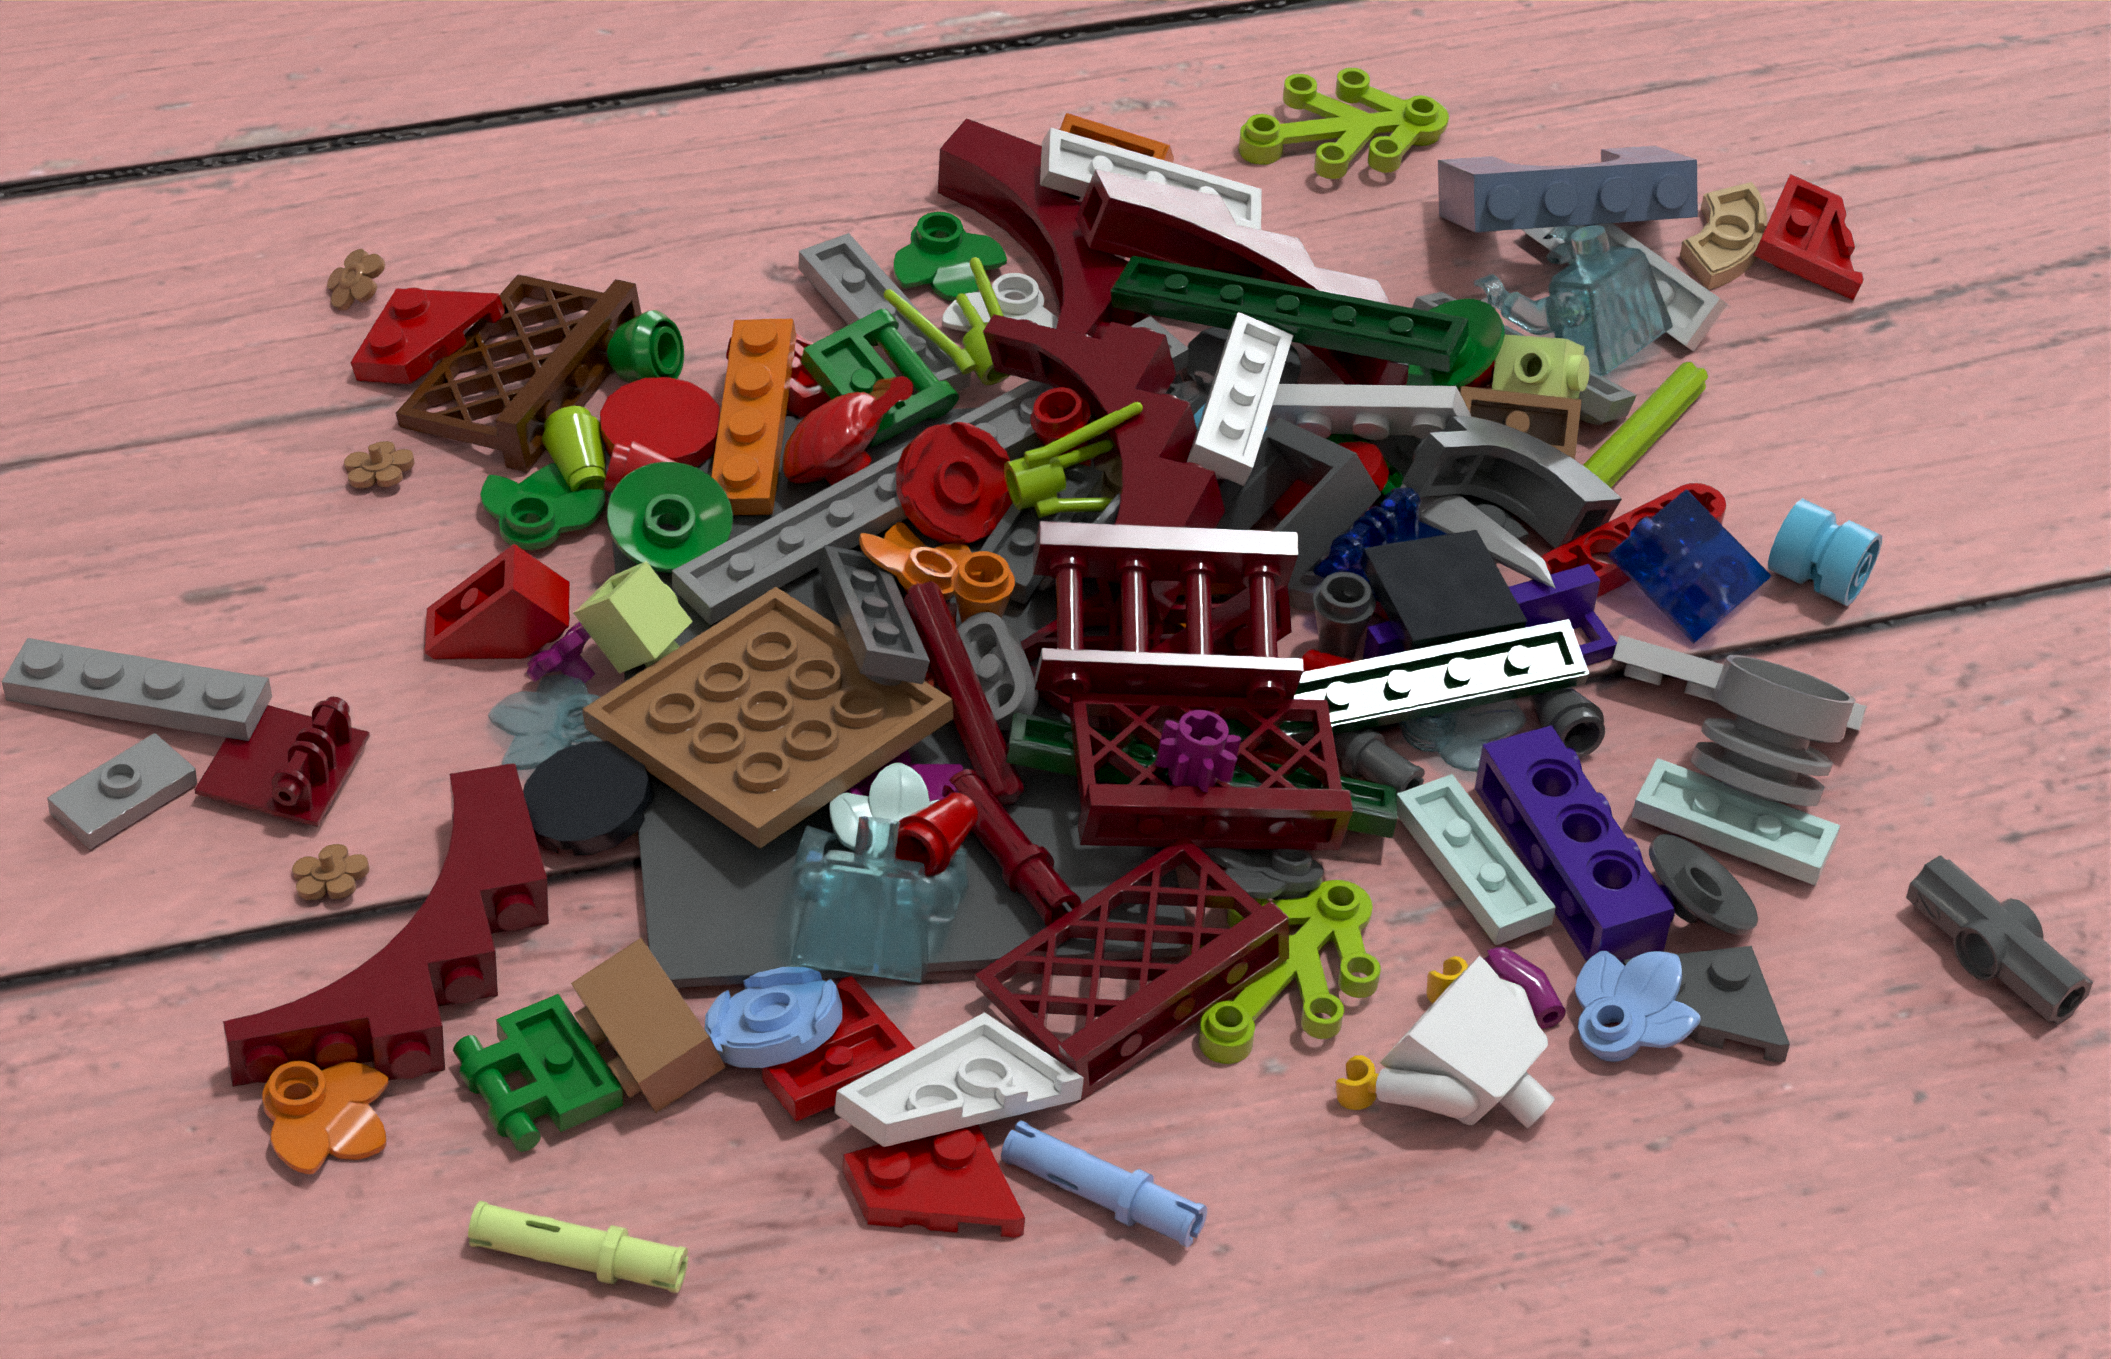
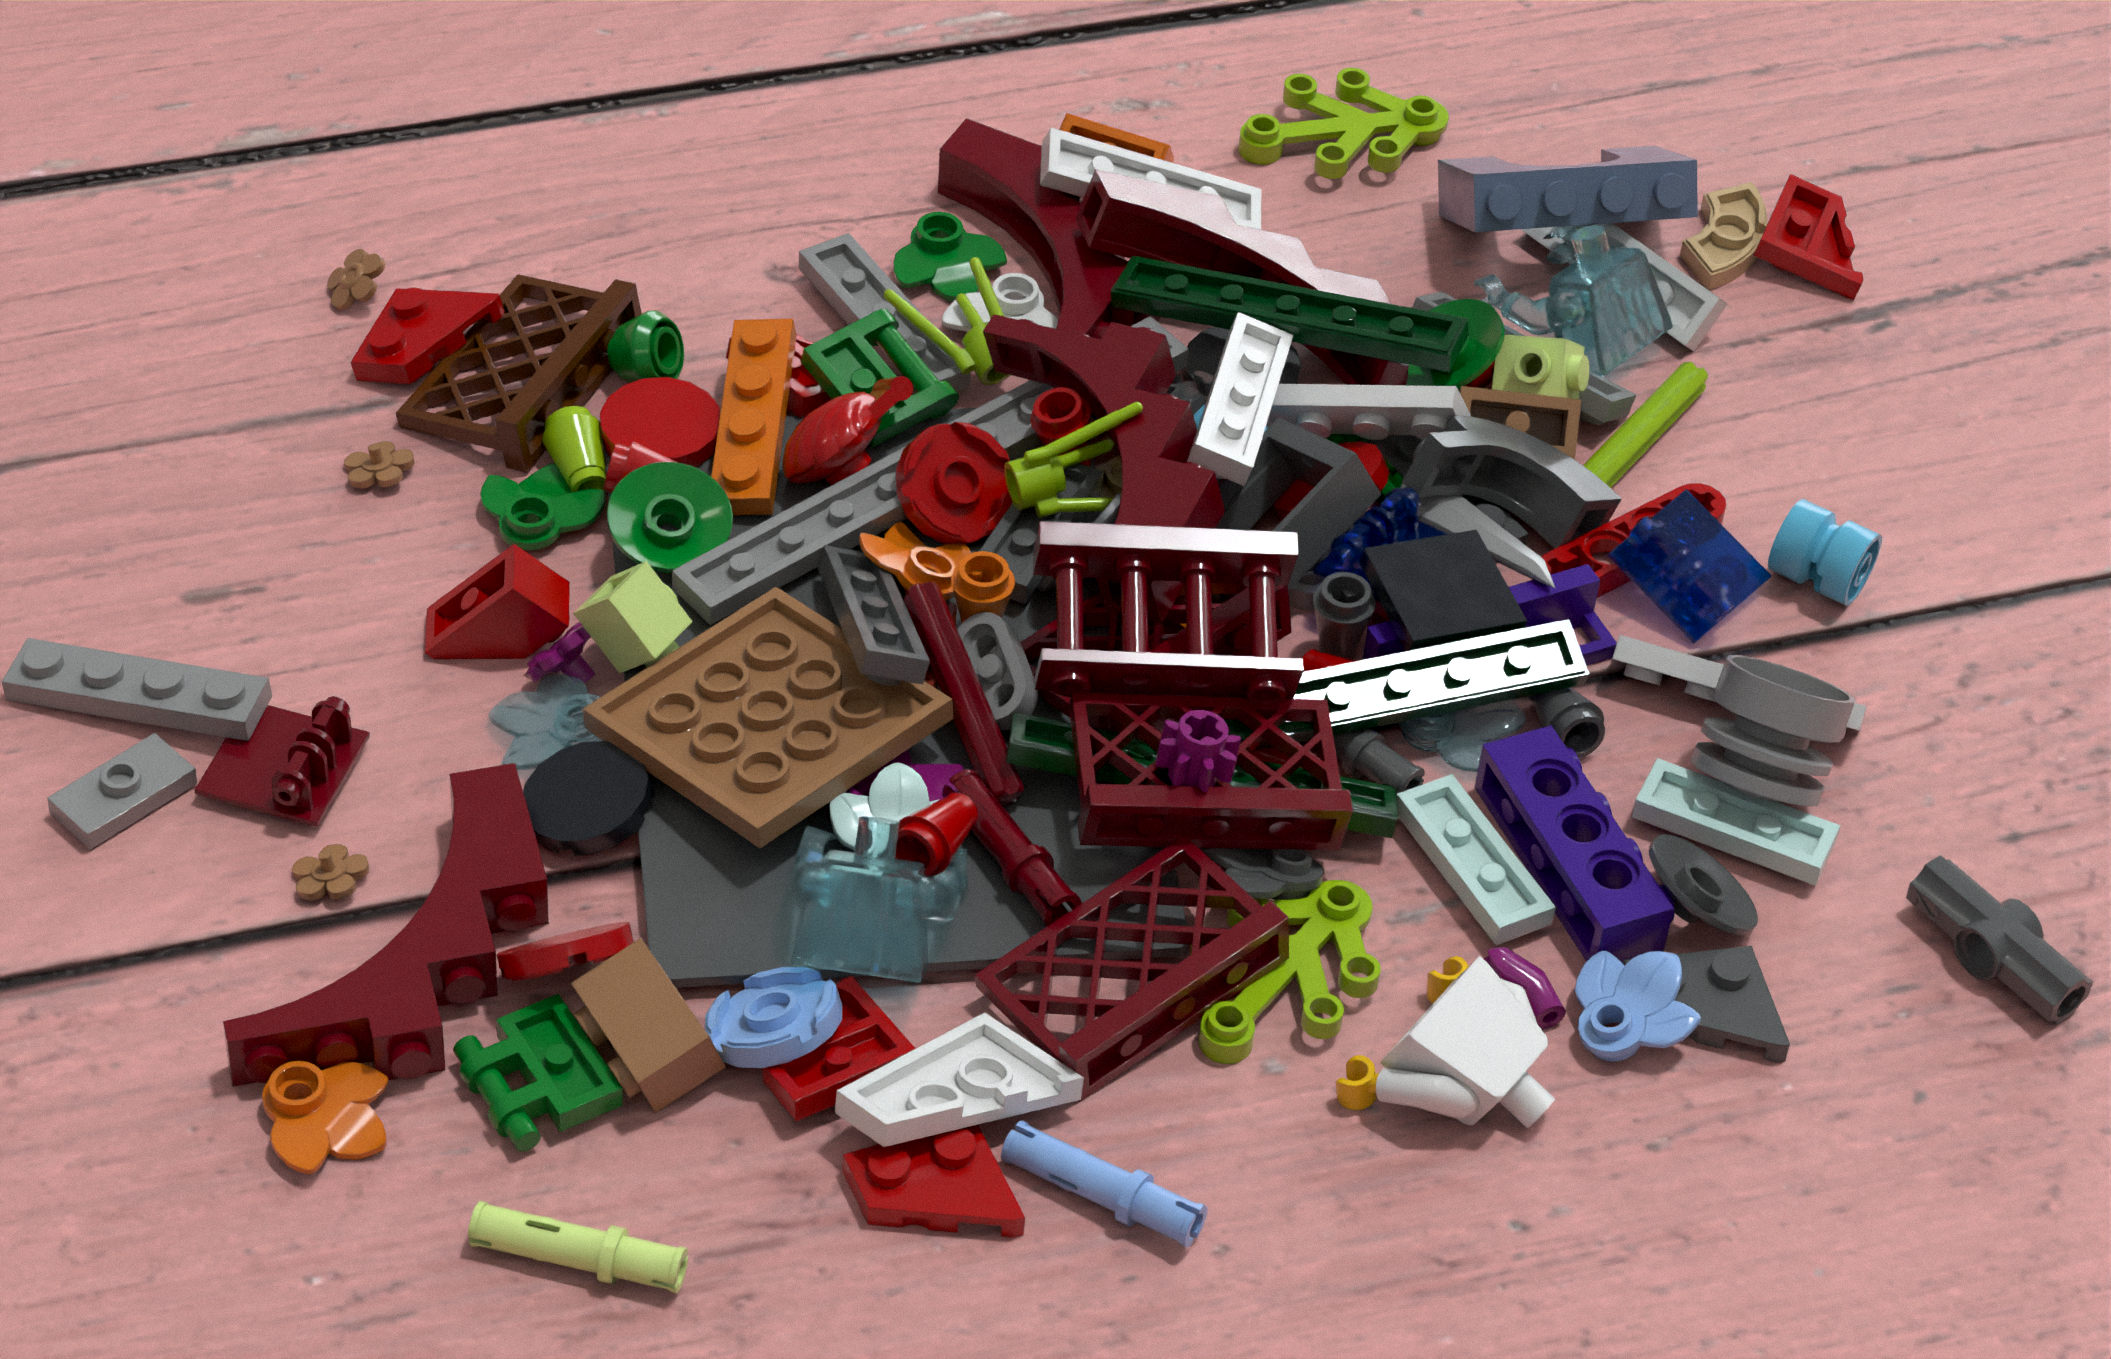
none -> red tile [497,922,634,981]

